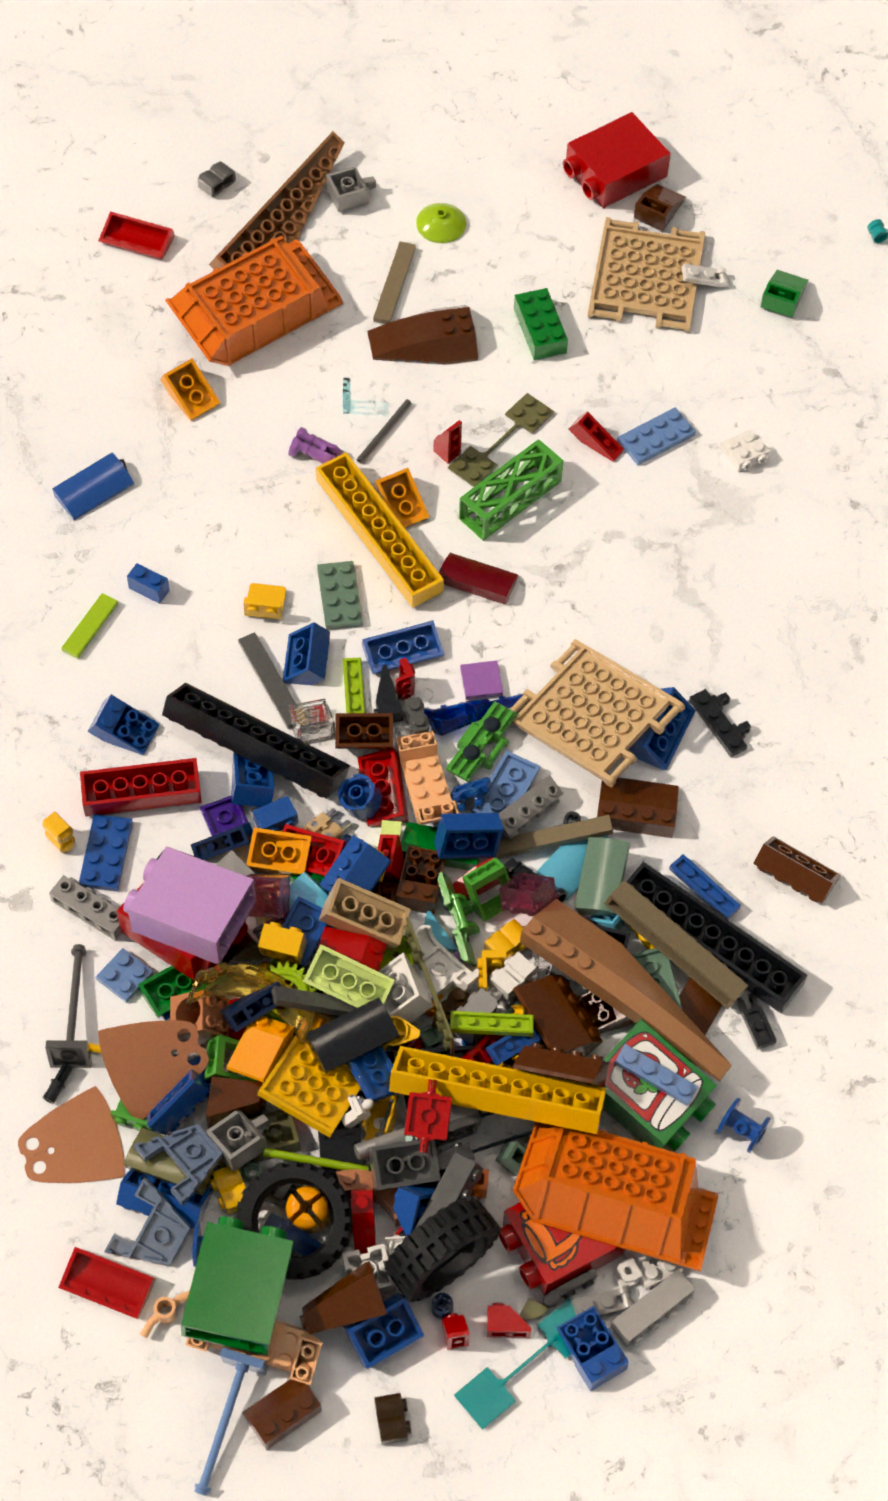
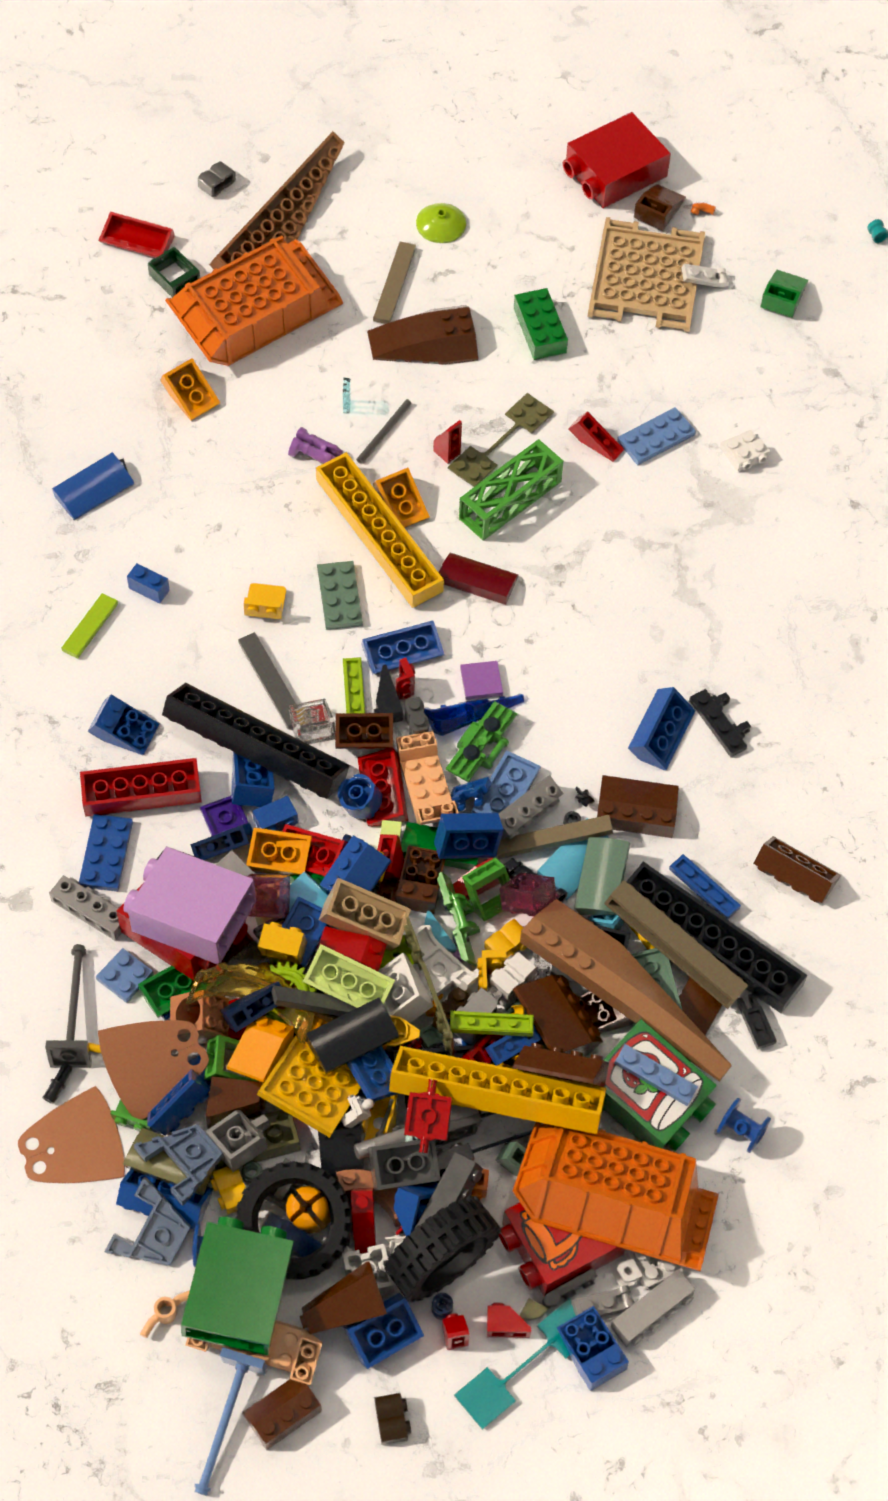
yellow brick [42,811,75,853] -> none
red slope [58,1247,157,1319] -> none
lime piece [263,1148,369,1171] -> none
blue slope [283,622,330,685] -> none
tan piece [304,808,351,839] -> none
light grey hinge [326,167,376,212] -> none
tan plate [510,639,685,787] -> none
none -> dark green window [147,247,200,297]
none -> black plant [575,786,595,807]
none -> orange arm [691,203,716,215]

